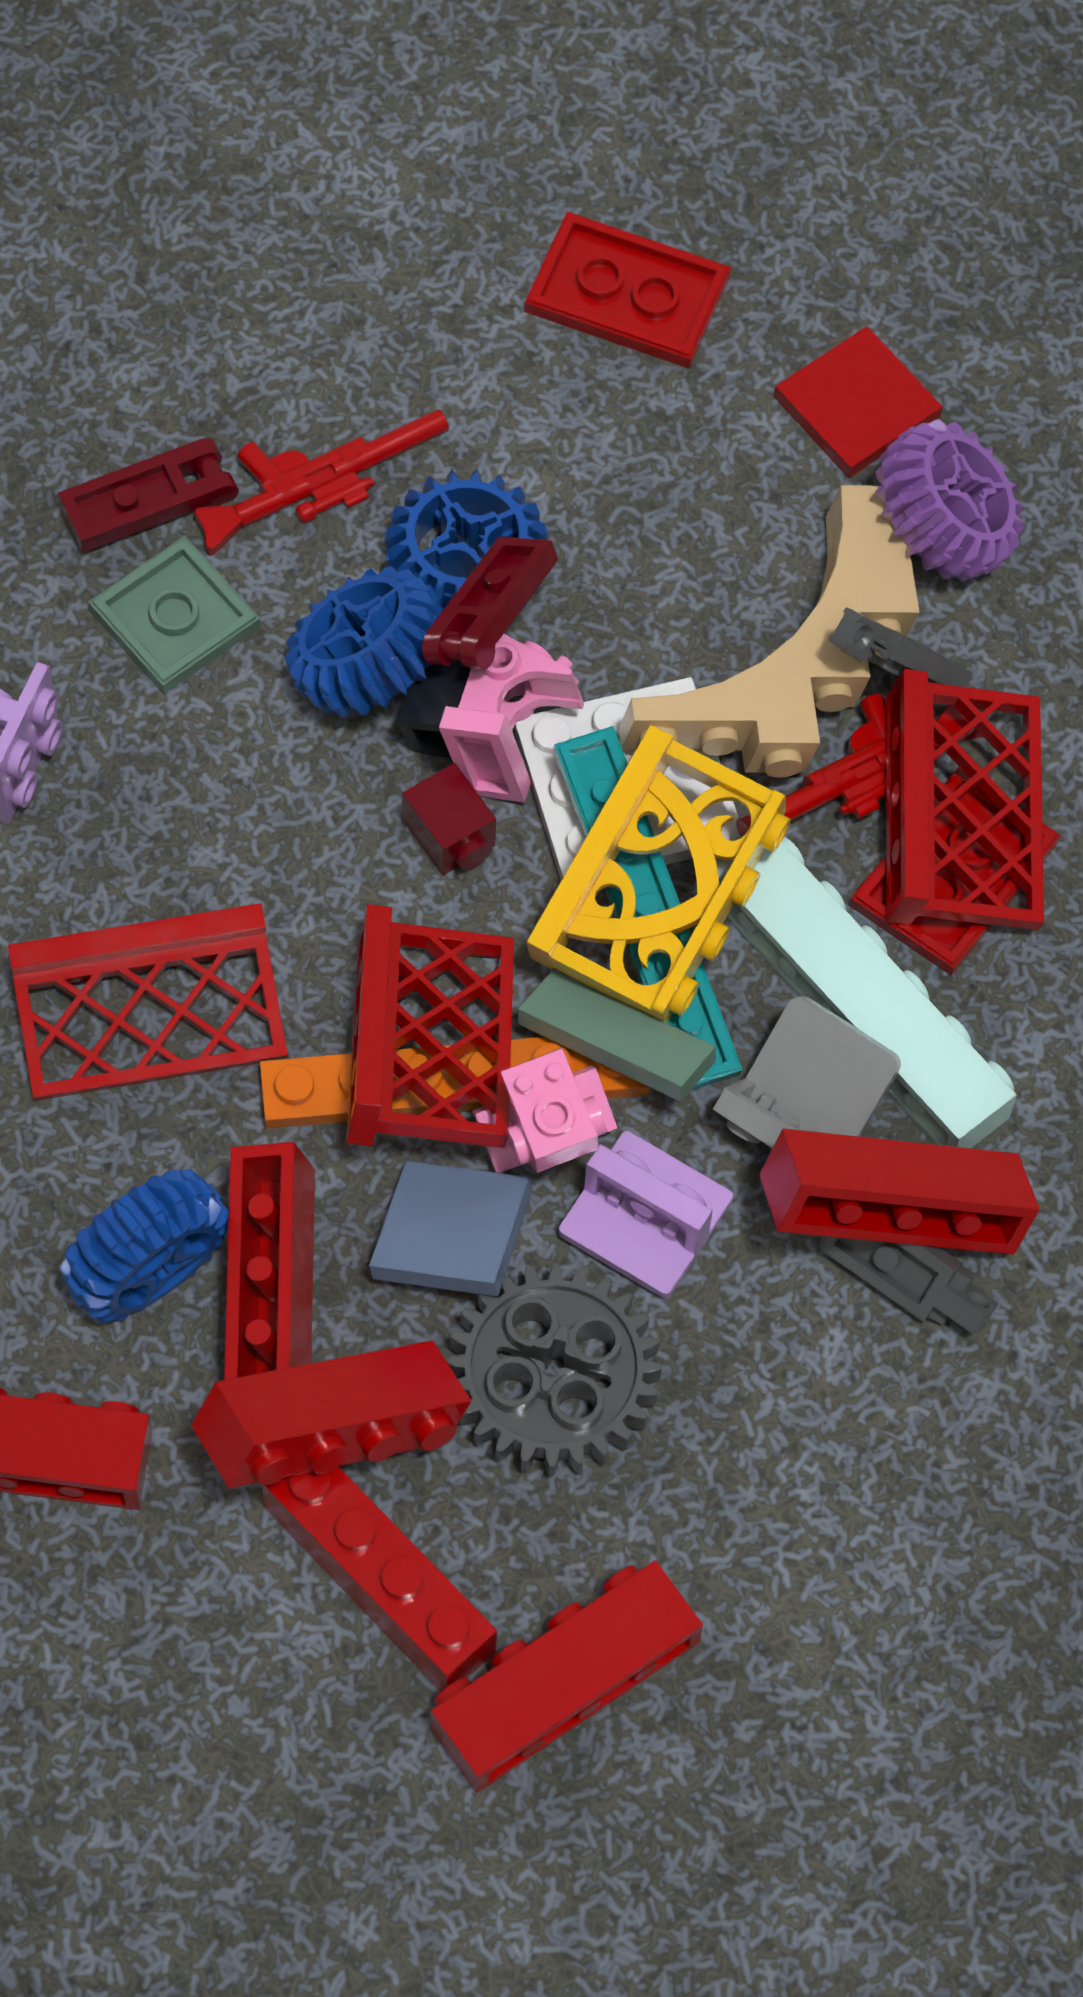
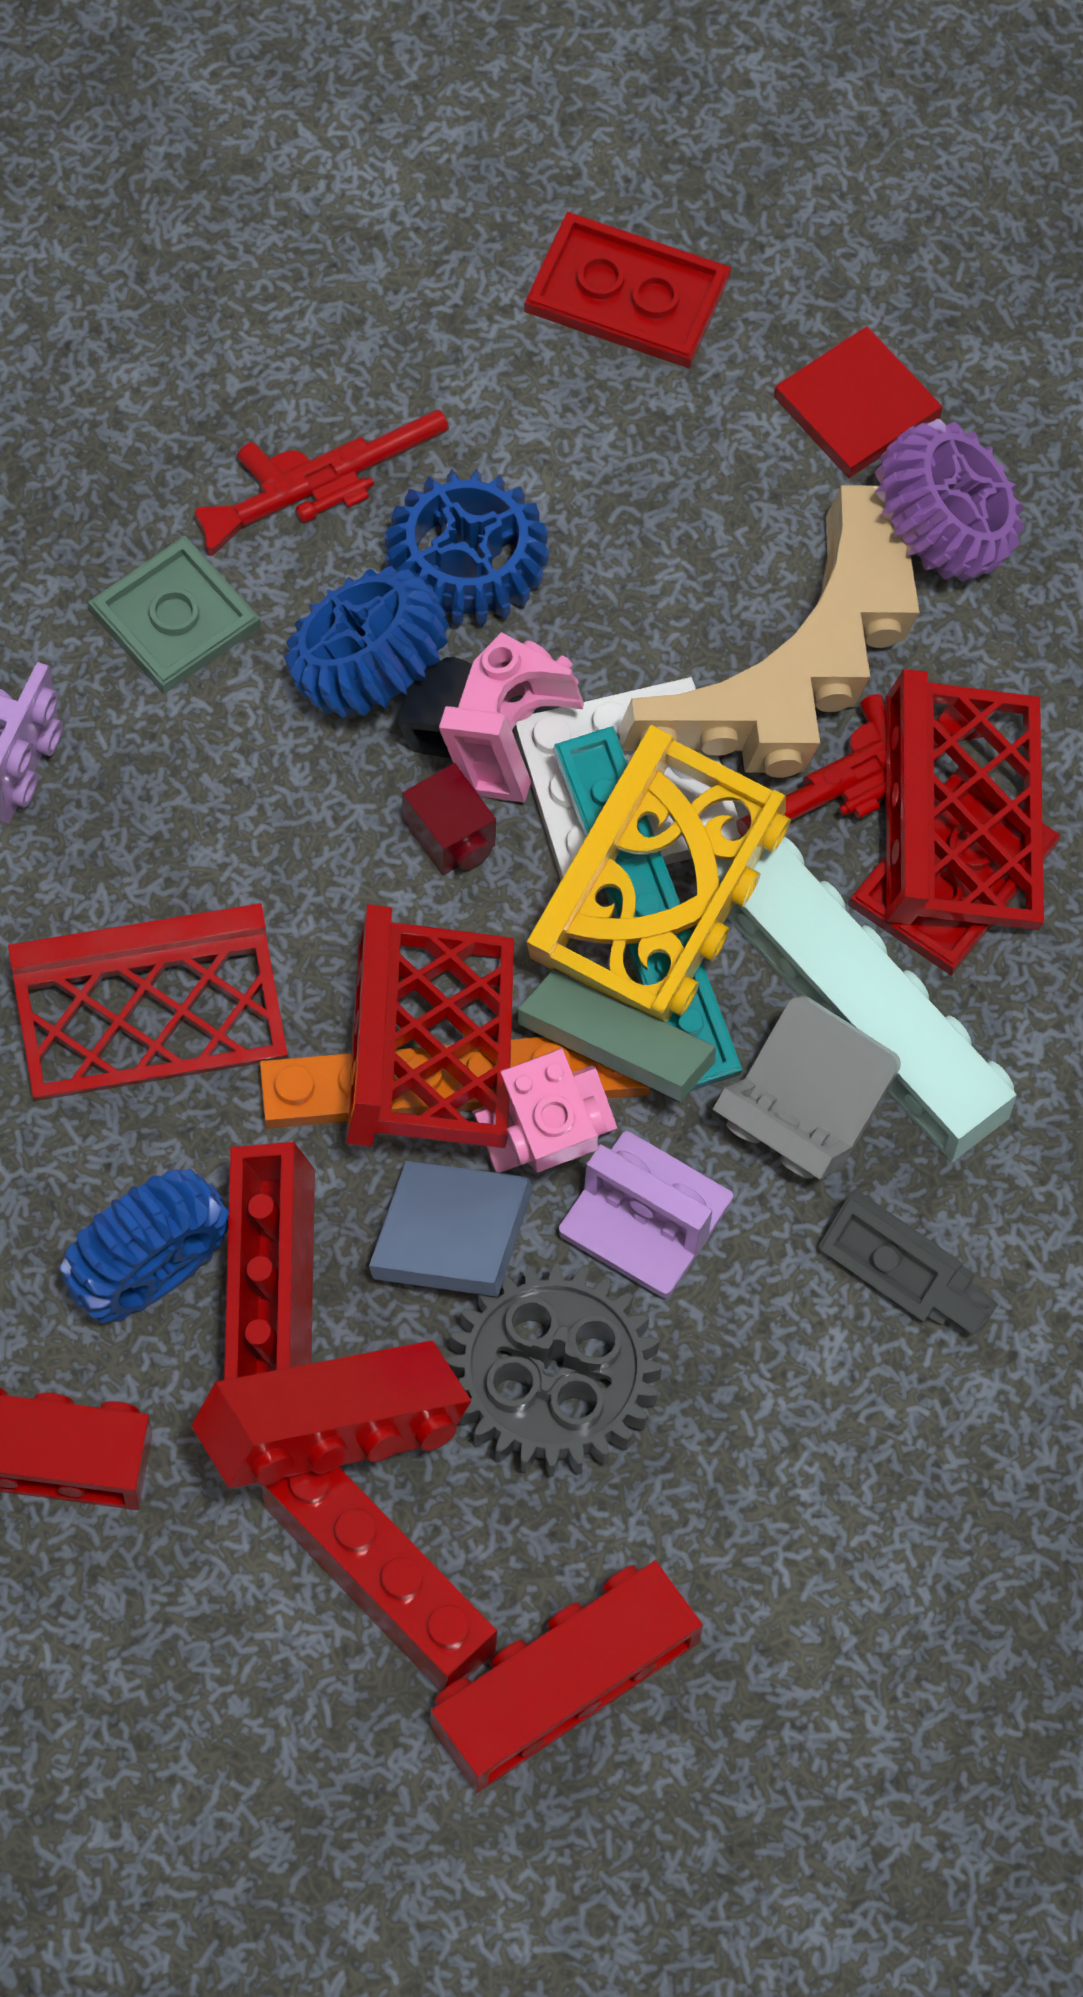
dark red plate [58,438,239,553] -> none
dark red plate [422,536,558,669] -> none
red brick [759,1128,1040,1255] -> none
dark grey hinge [829,607,972,687] -> none

